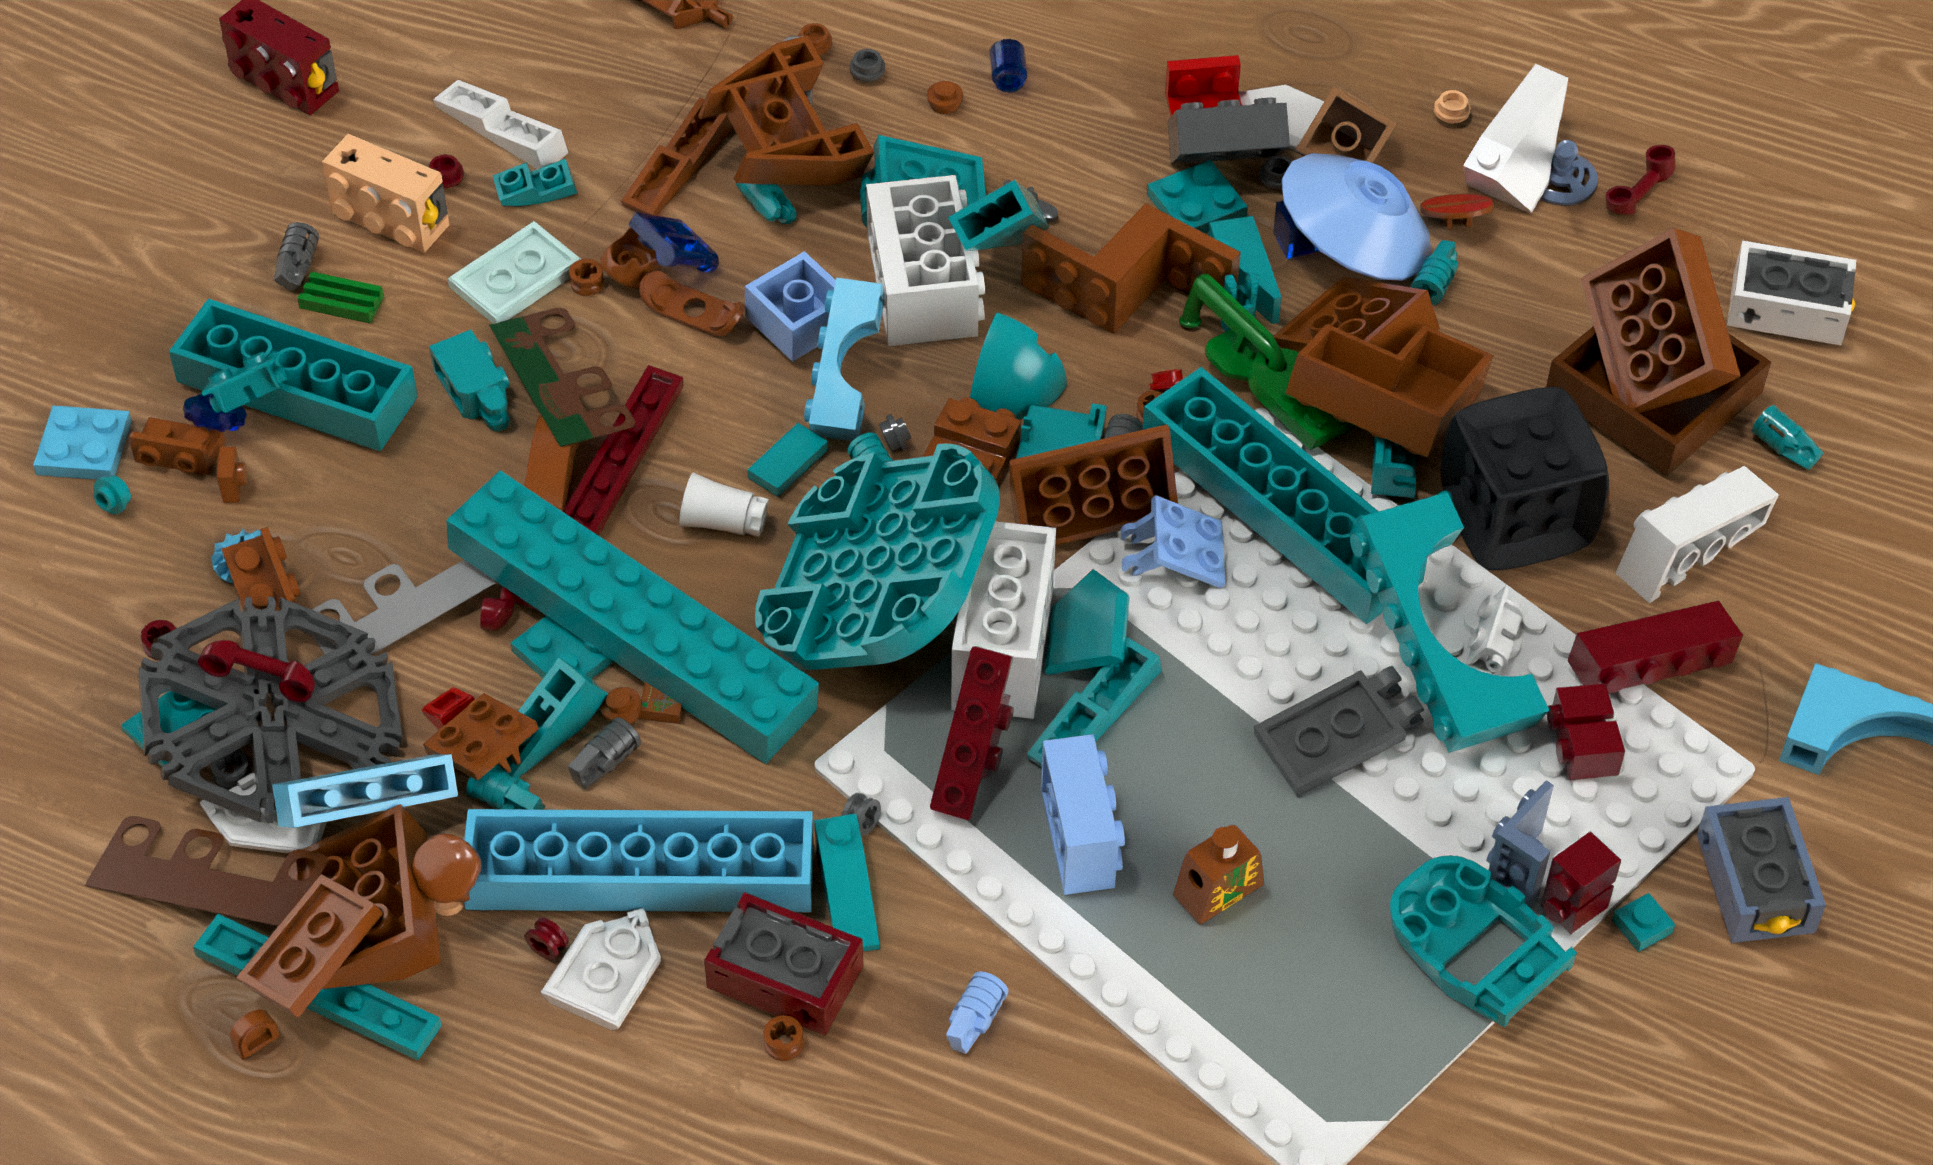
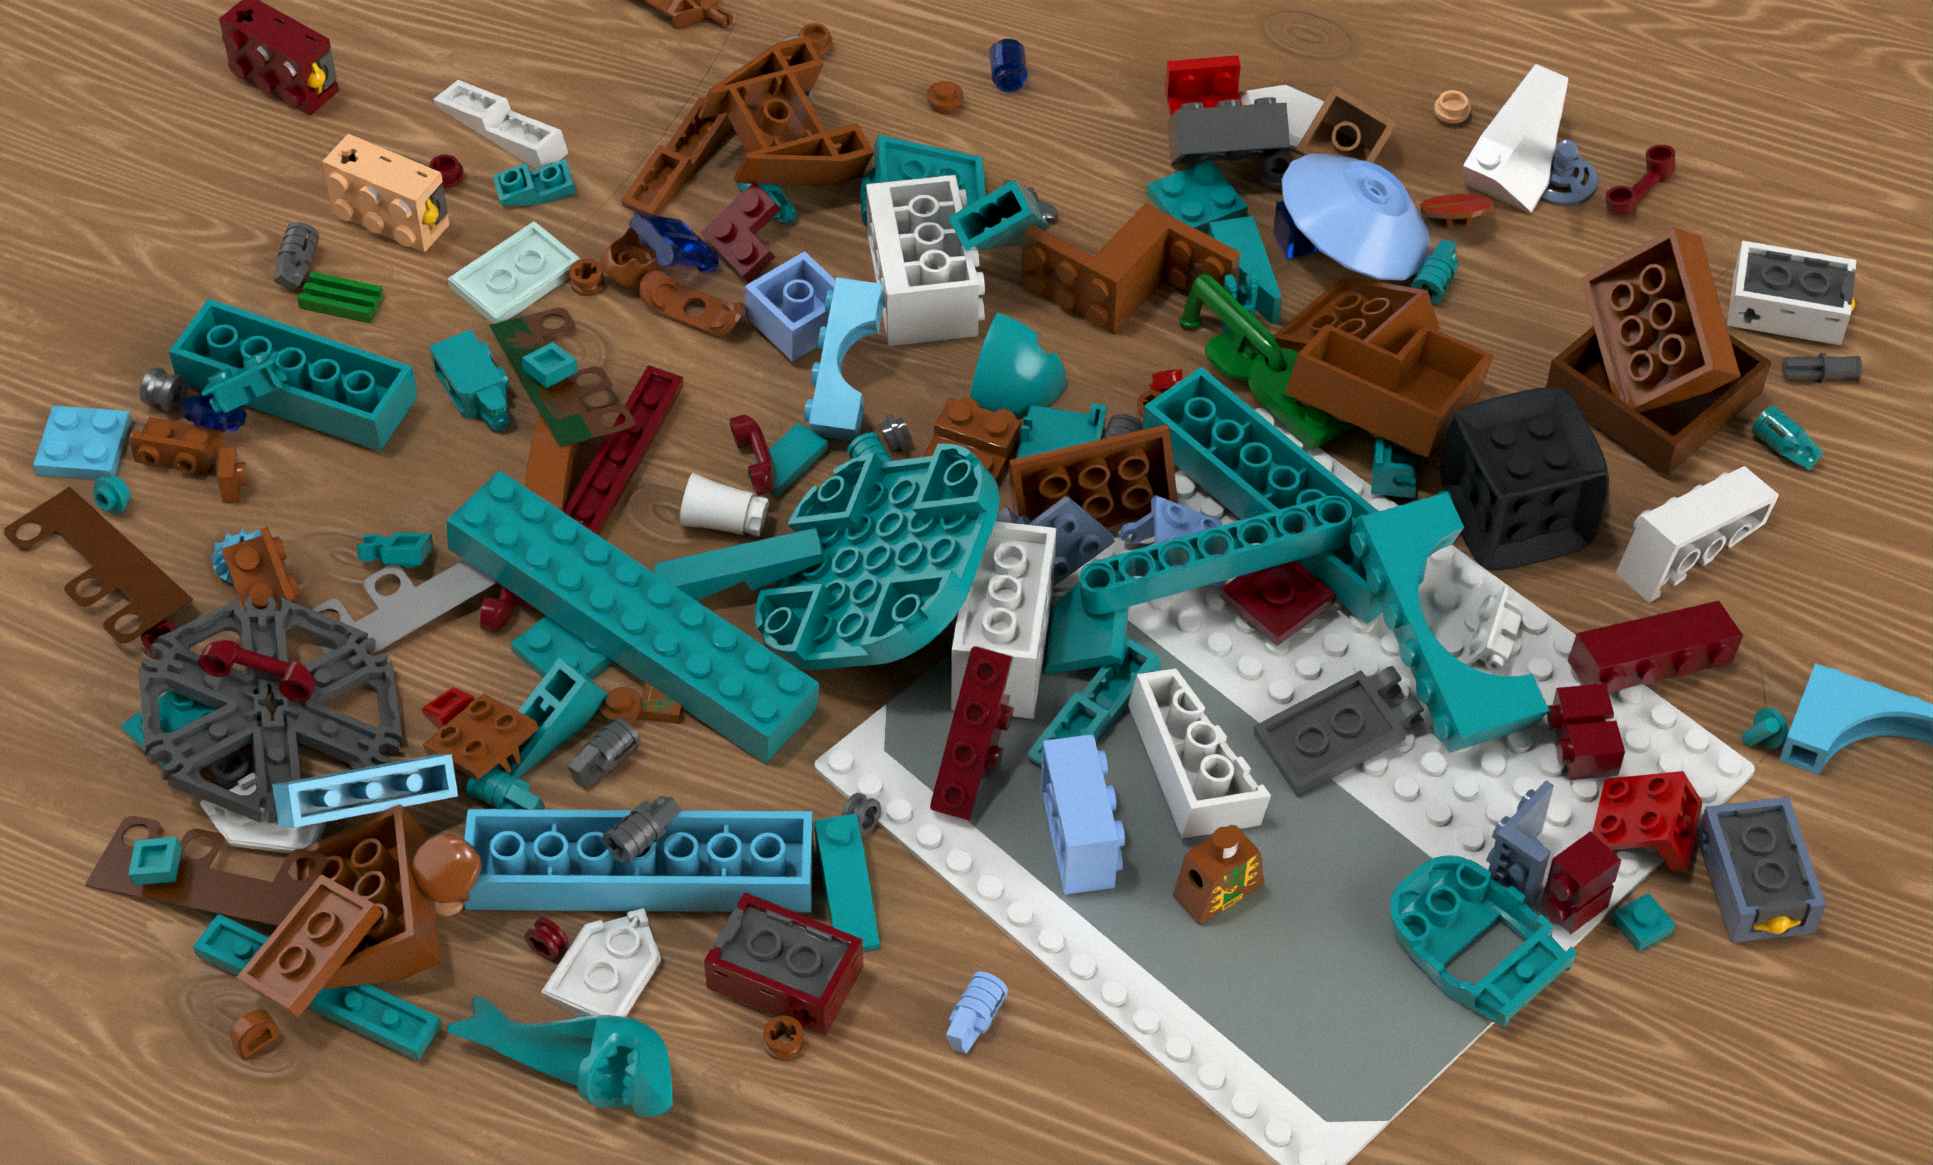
dark grey plate [850,49,885,82] -> none
none -> reddish brown piece [4,487,194,644]
none -> teal plate [128,837,182,885]
none -> flat silver wheel [140,367,188,413]
none -> teal plate [356,532,434,568]
none -> teal piece [447,997,673,1118]
none -> teal plate [522,342,578,388]
none -> dark grey hinge [603,796,681,864]
none -> teal slope [654,528,825,601]
none -> dark red plate [700,181,781,283]
none -> dark red bar [729,415,776,496]
none -> sand blue bracket [996,497,1115,586]
none -> teal beam [1079,495,1352,615]
none -> white wedge [1128,668,1271,839]
none -> dark red plate [1220,560,1336,646]
none -> red bracket [1592,771,1703,872]
none -> teal plate [1742,707,1788,749]
none -> dark grey axle [1782,353,1862,383]

